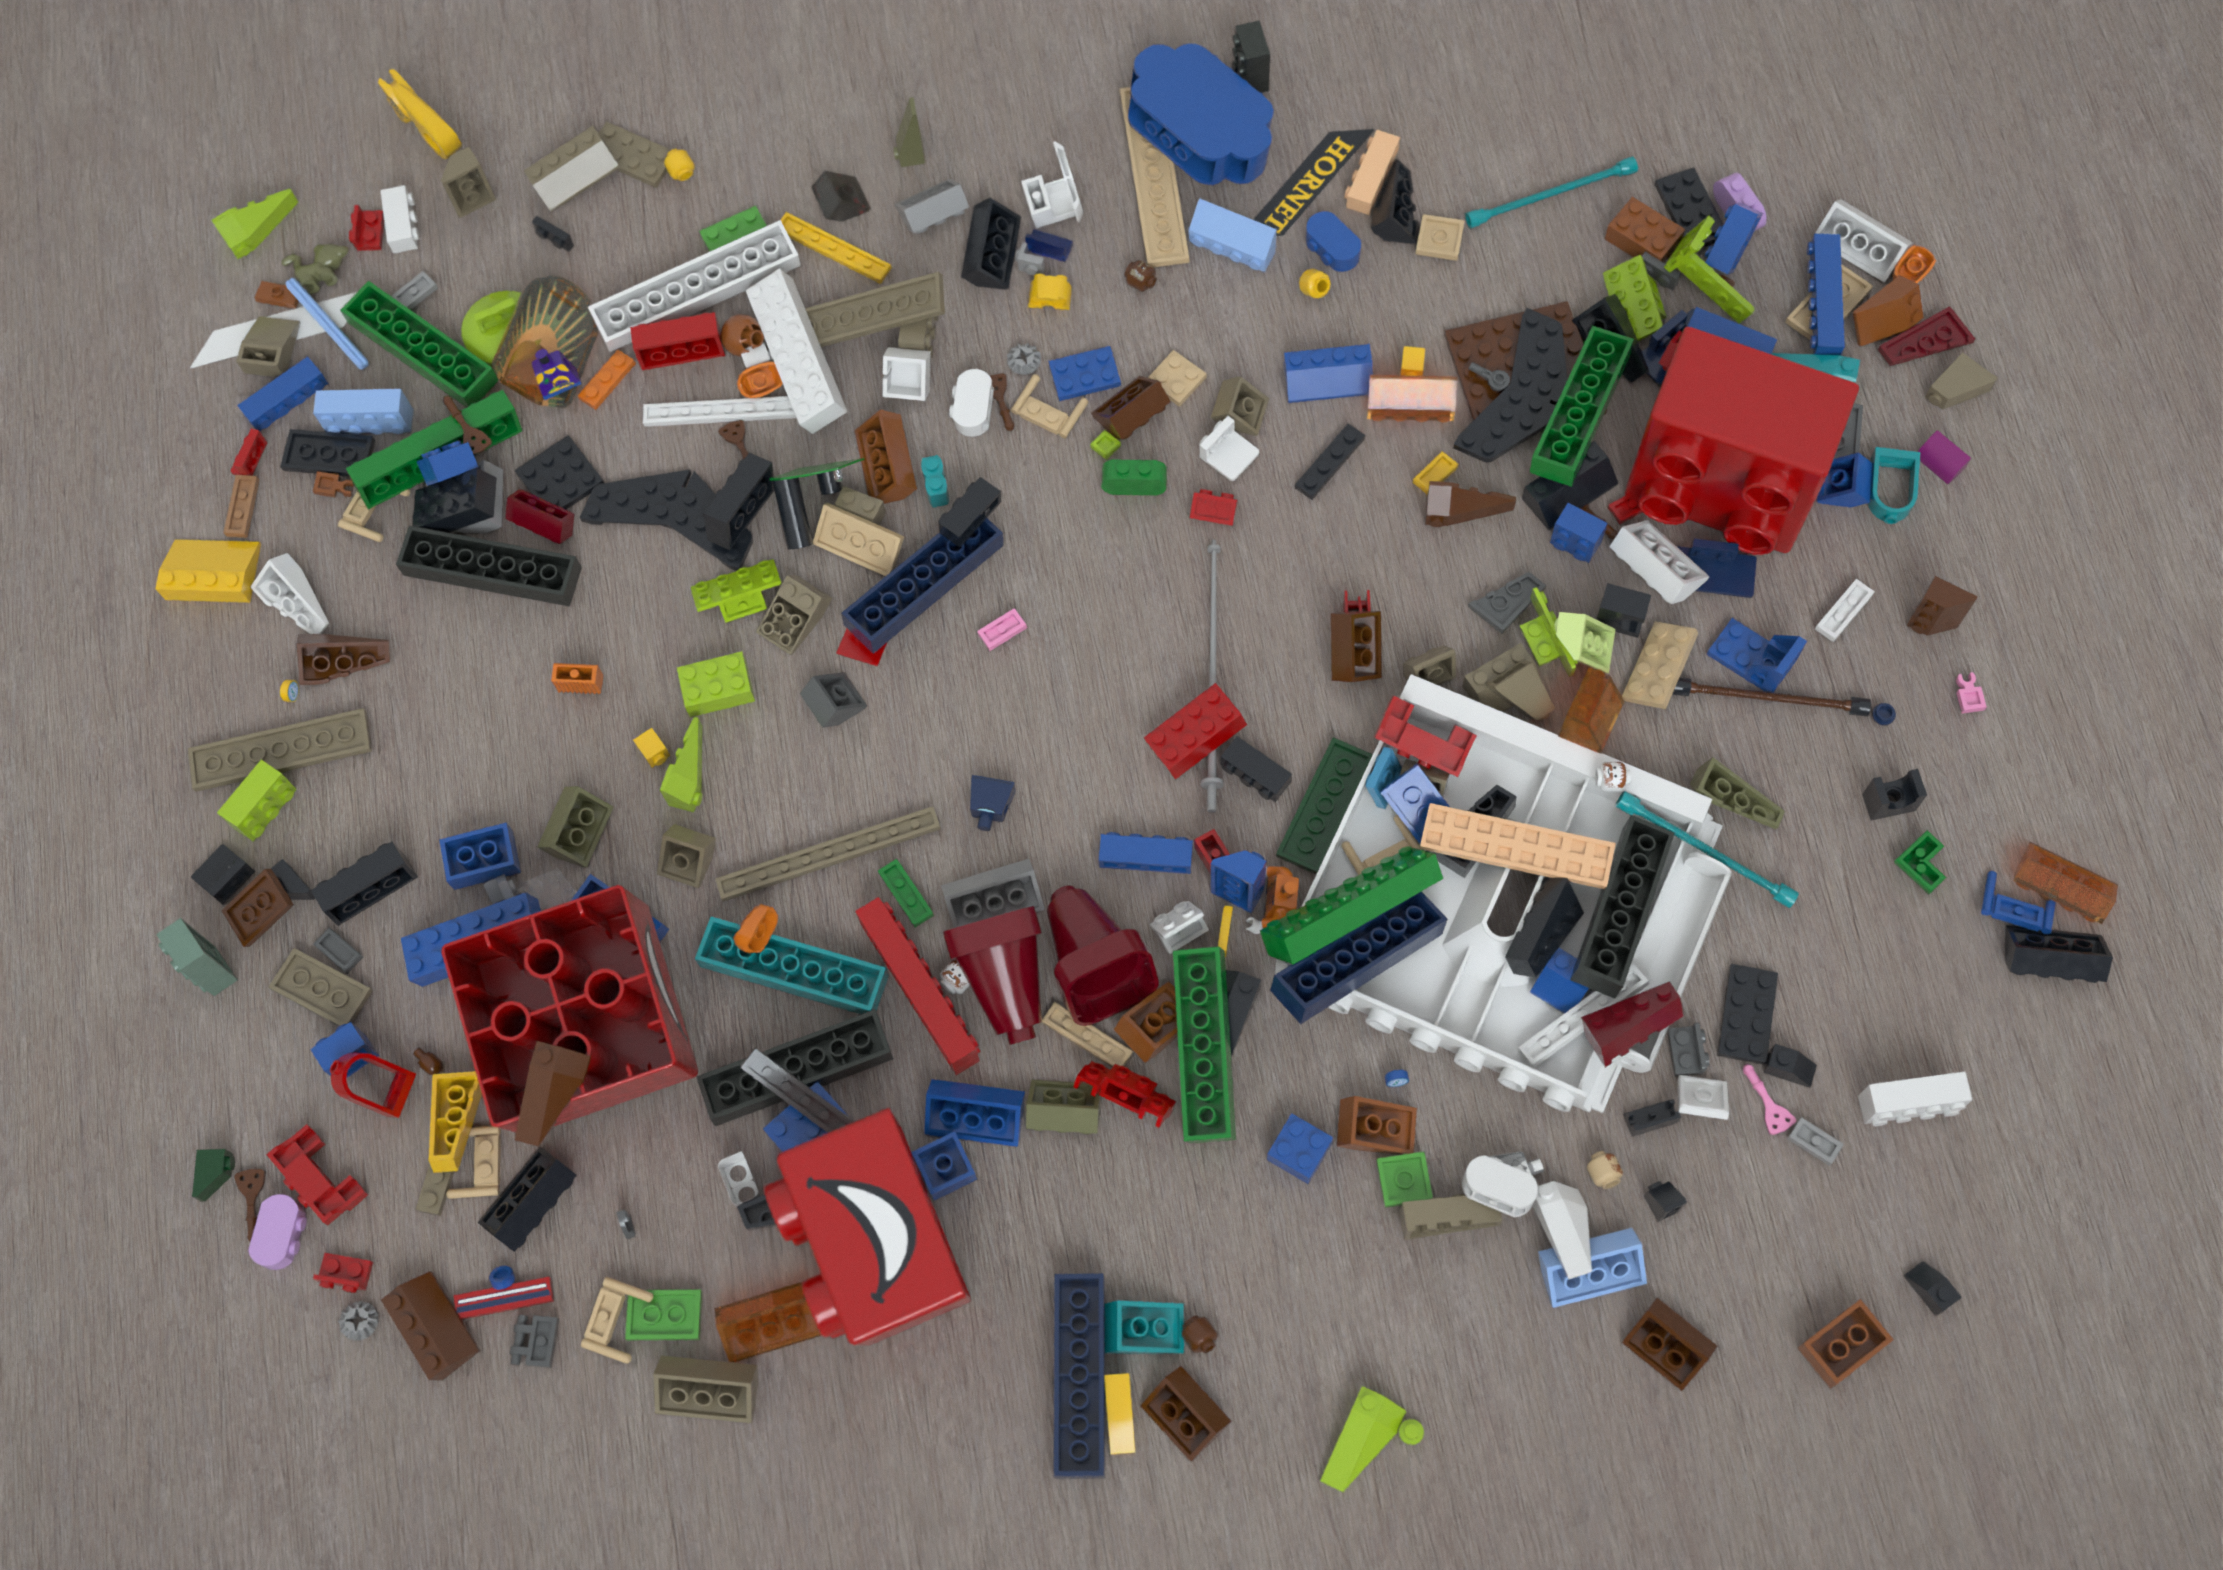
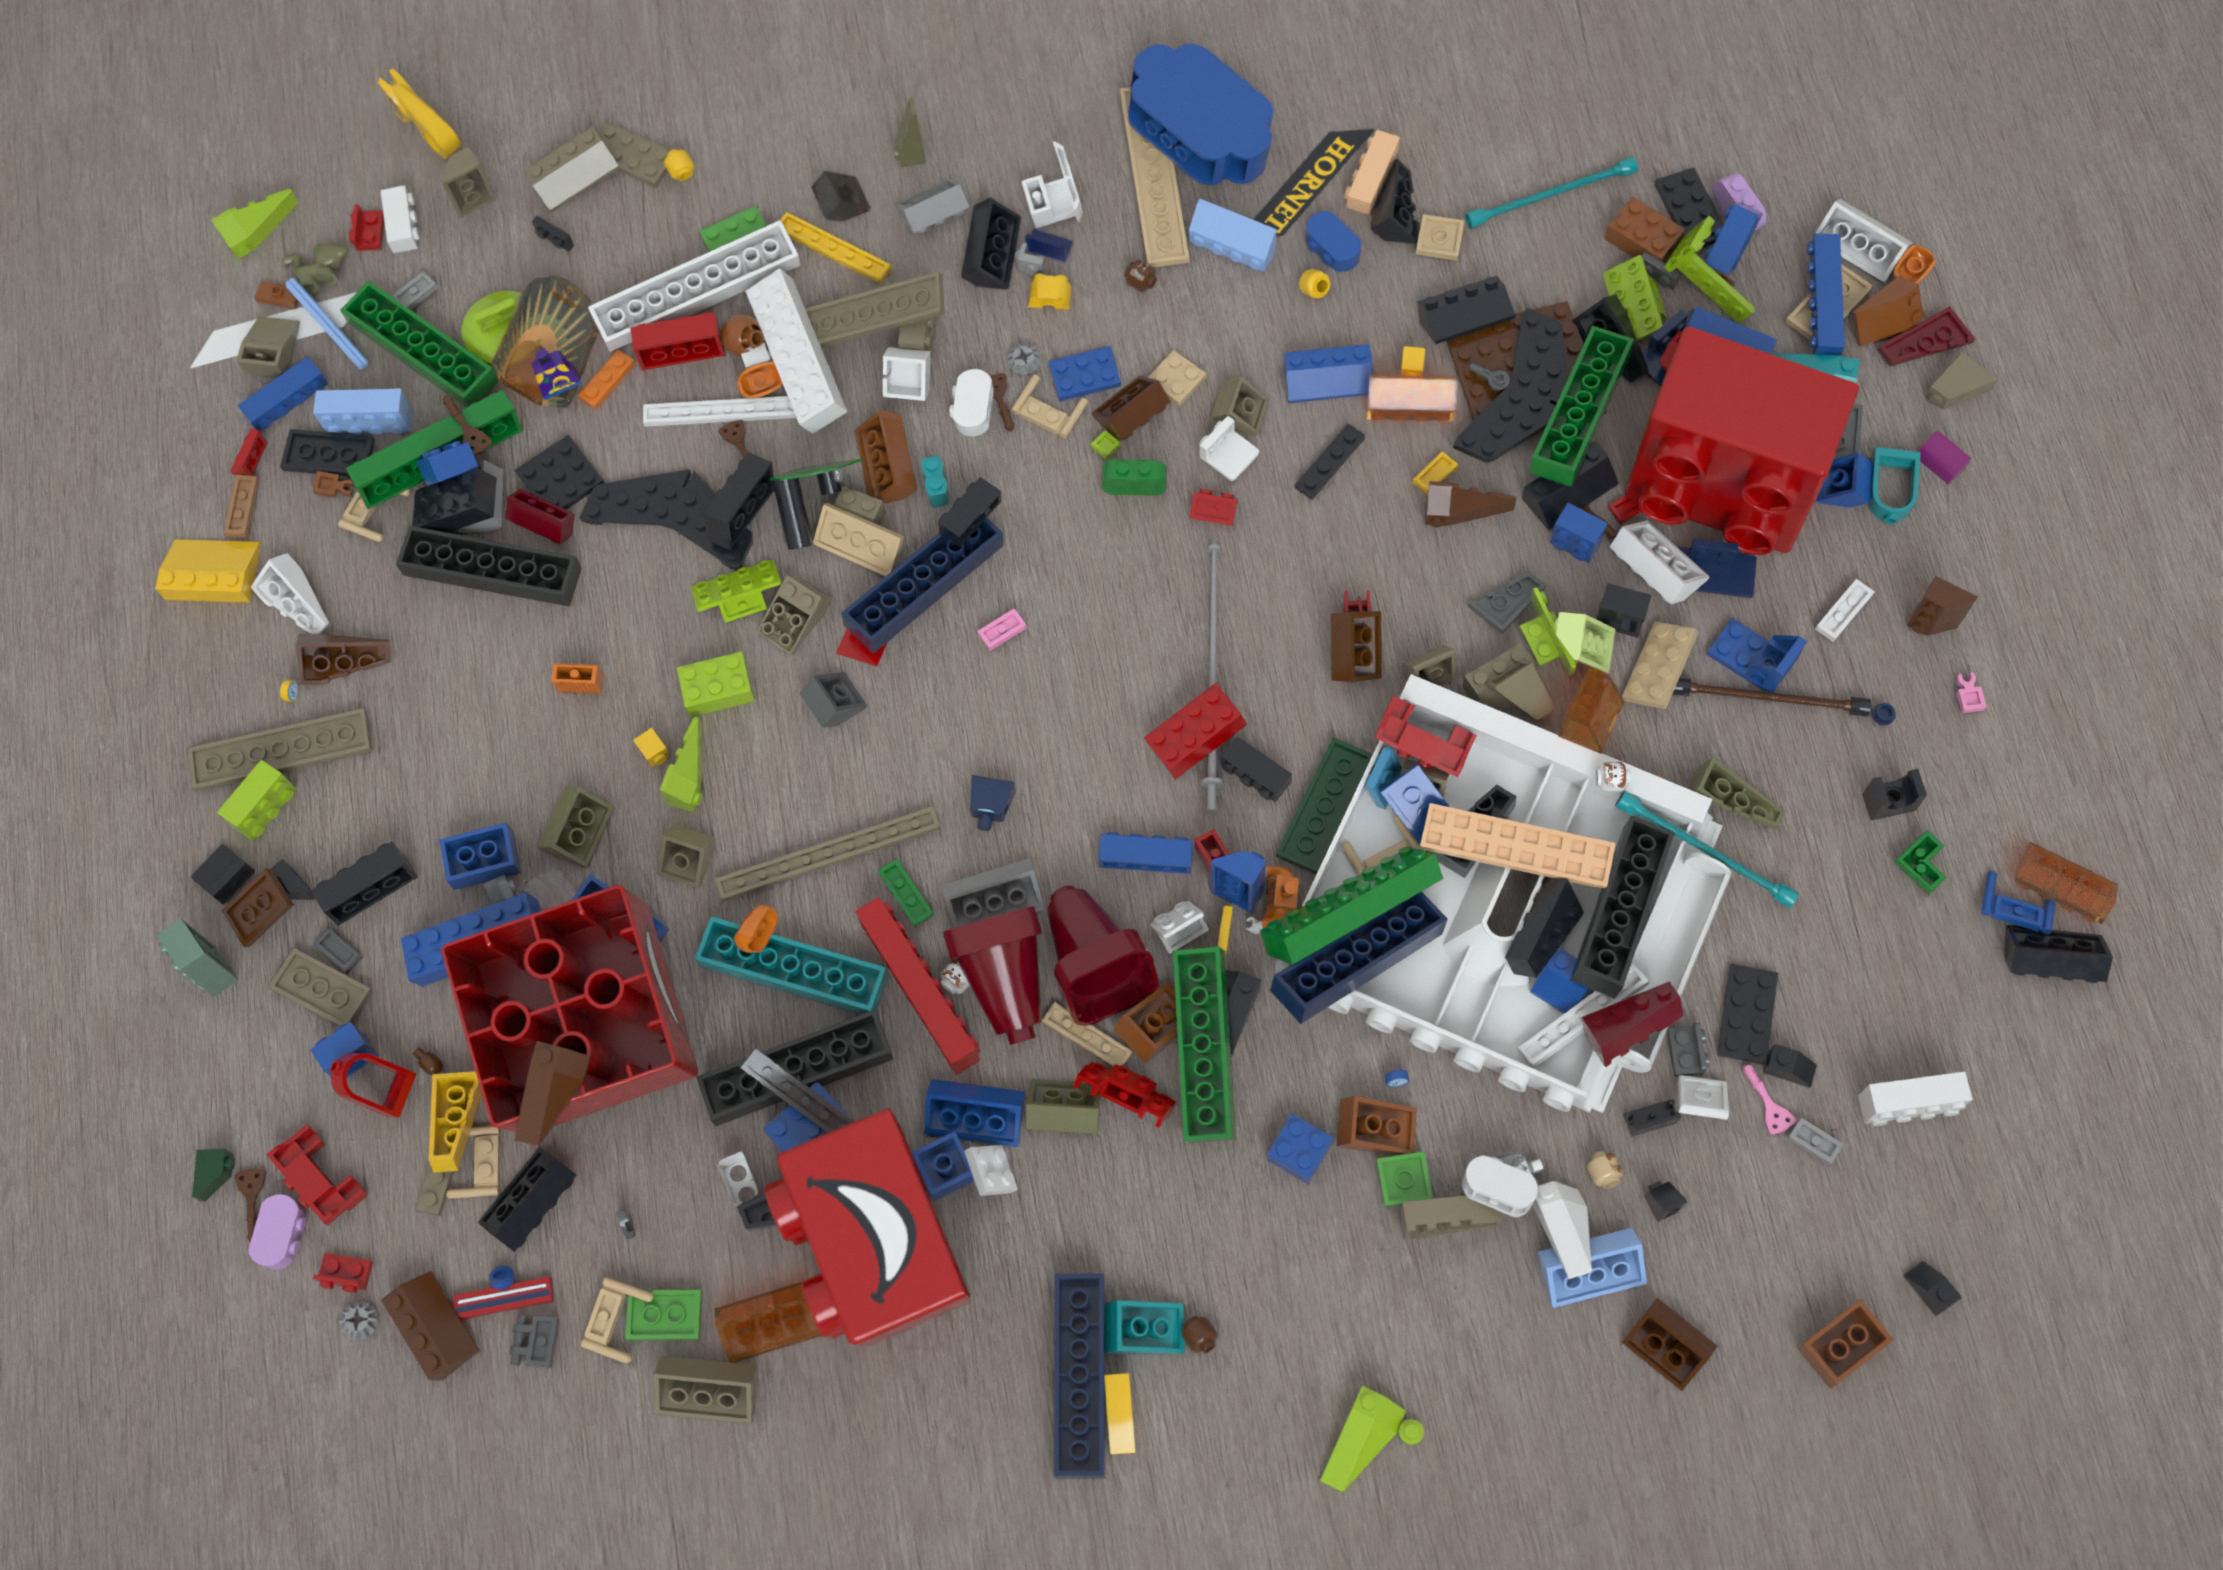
reddish brown slope [1141,1366,1232,1462] -> none
pearl dark grey brick [1232,20,1270,93] -> none
none -> white plate [964,1145,1018,1196]
none -> black slope [1417,276,1515,344]

